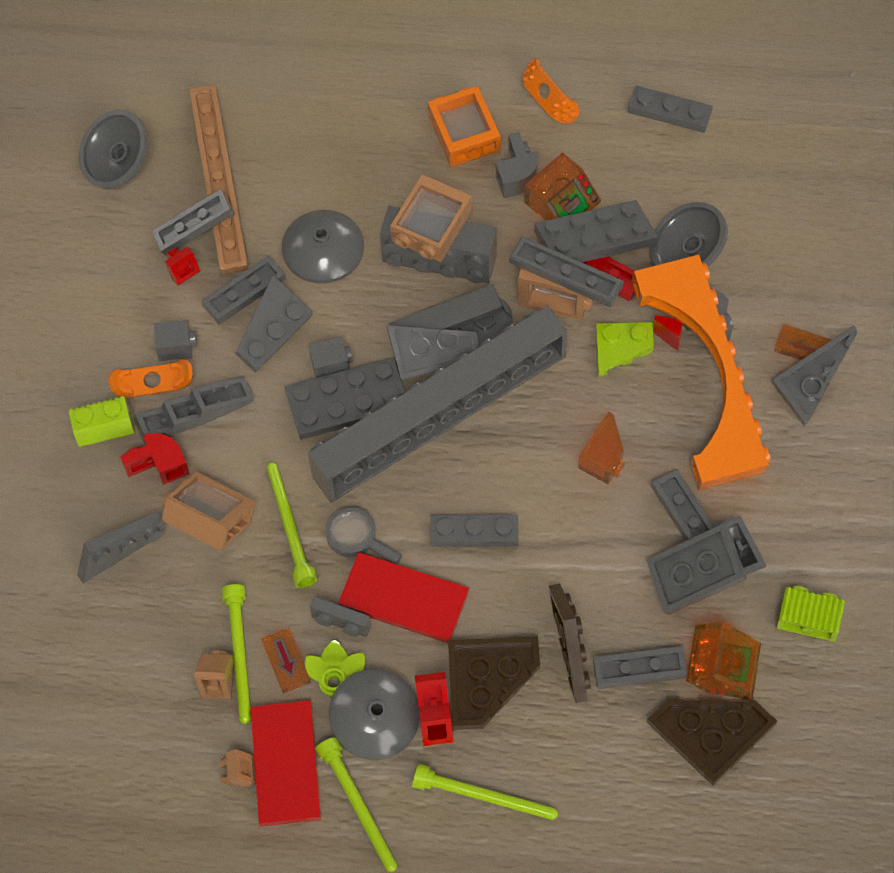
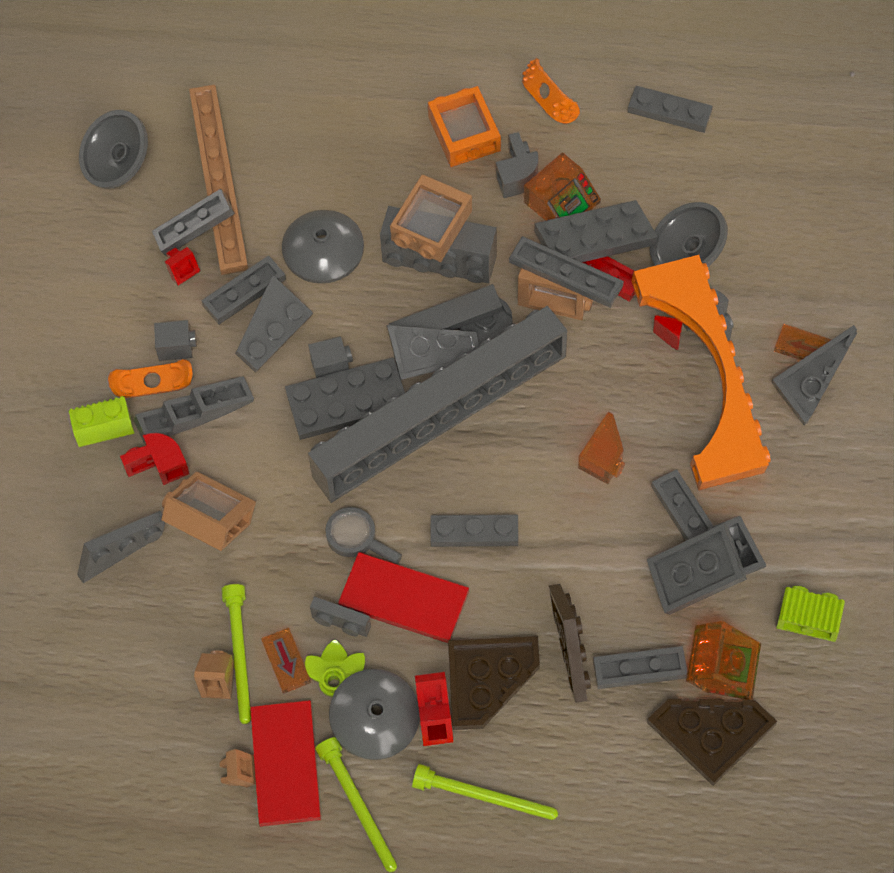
lime piece [266,462,318,588] -> none
lime wing [596,322,654,377] -> none

